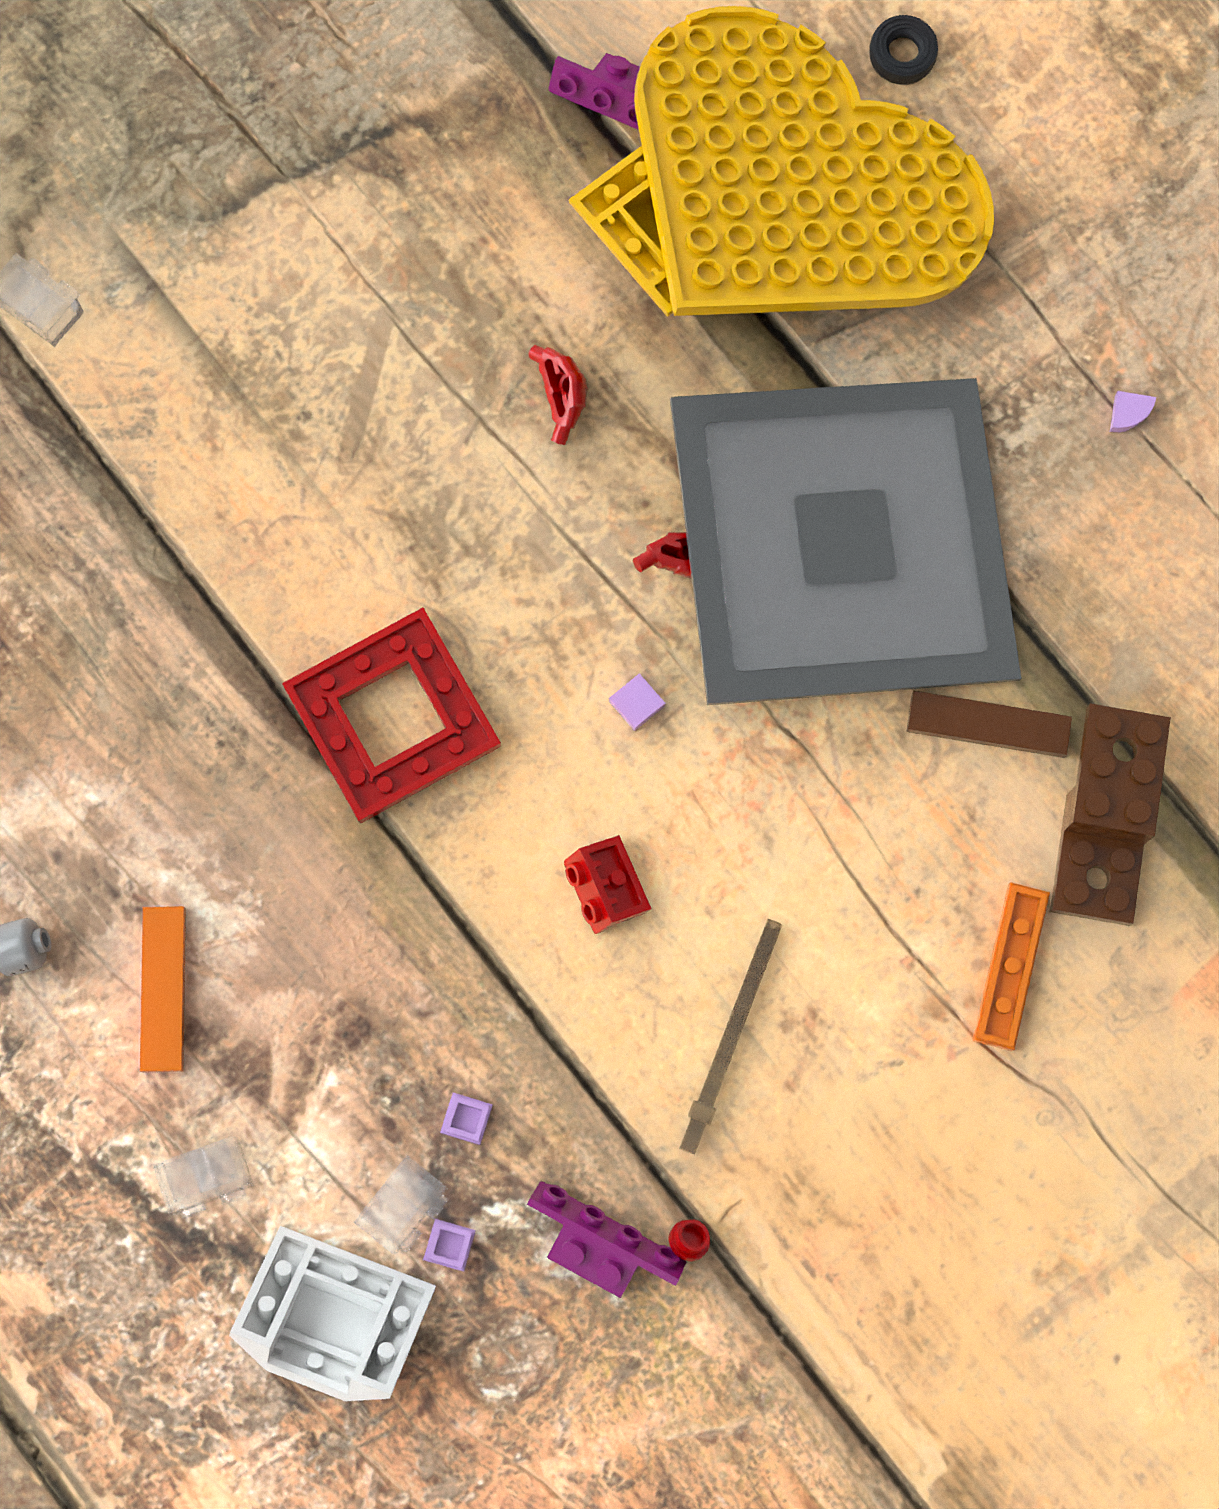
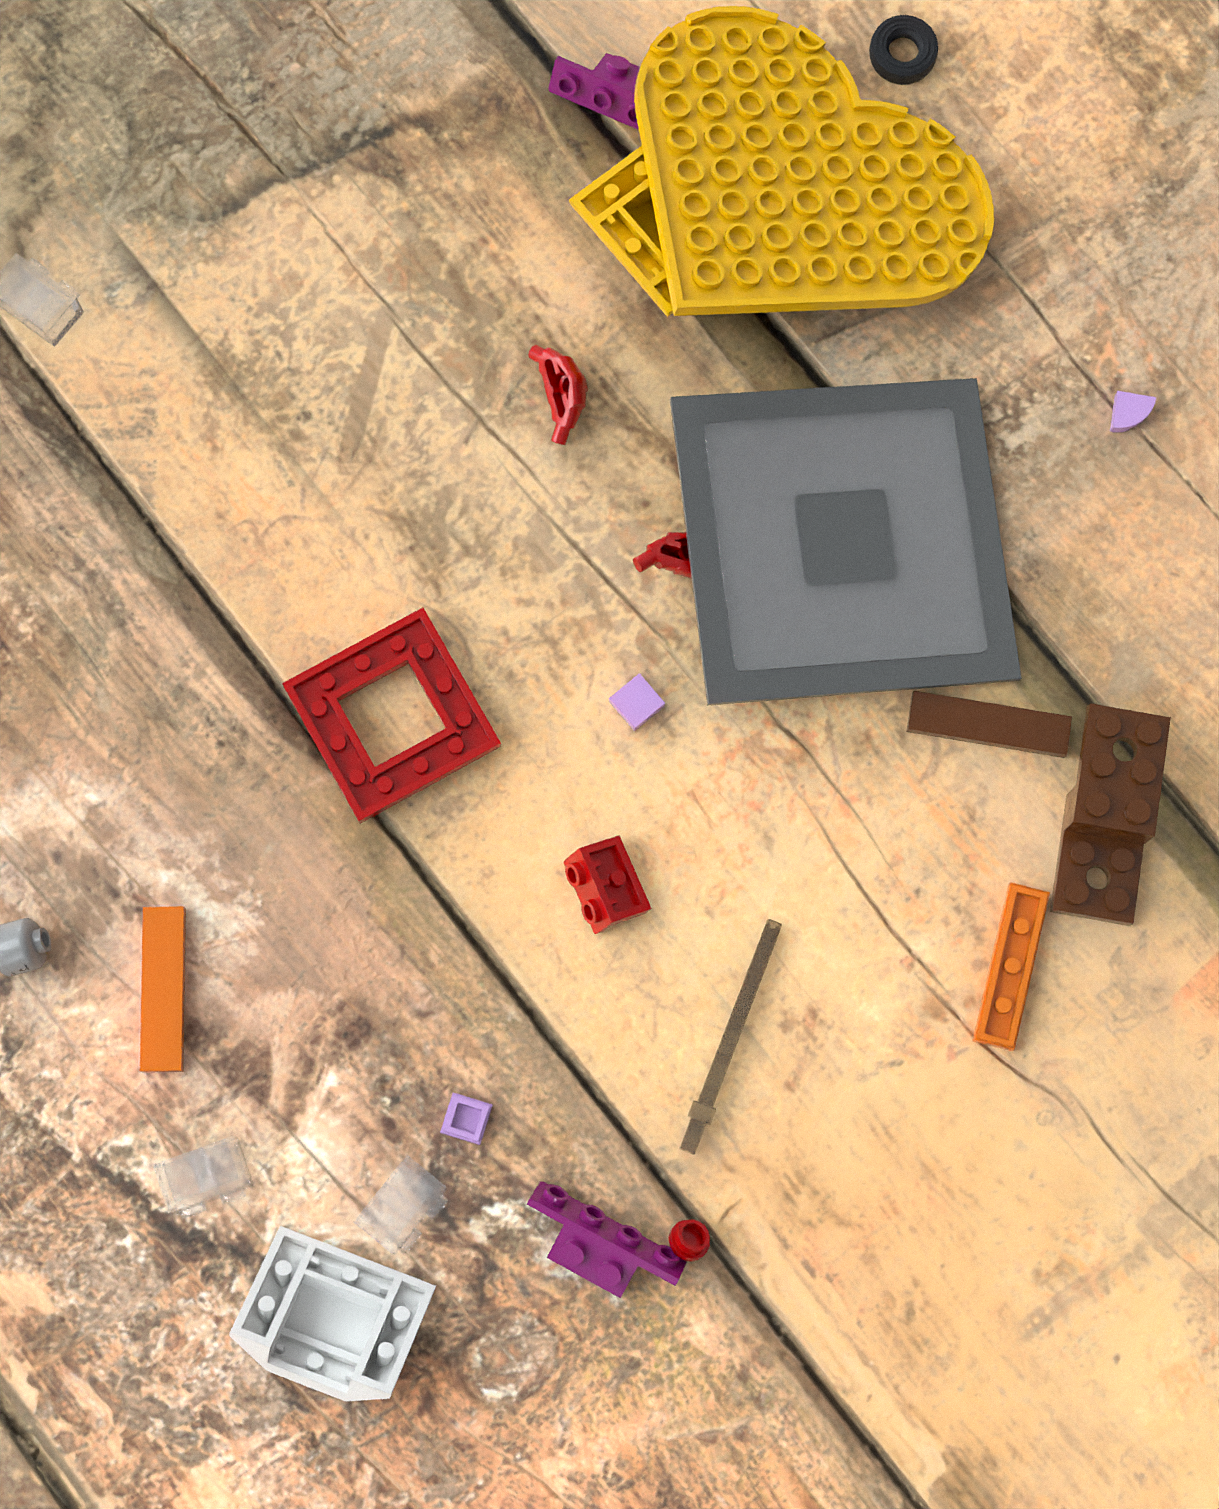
lavender tile [423,1219,476,1271] -> none

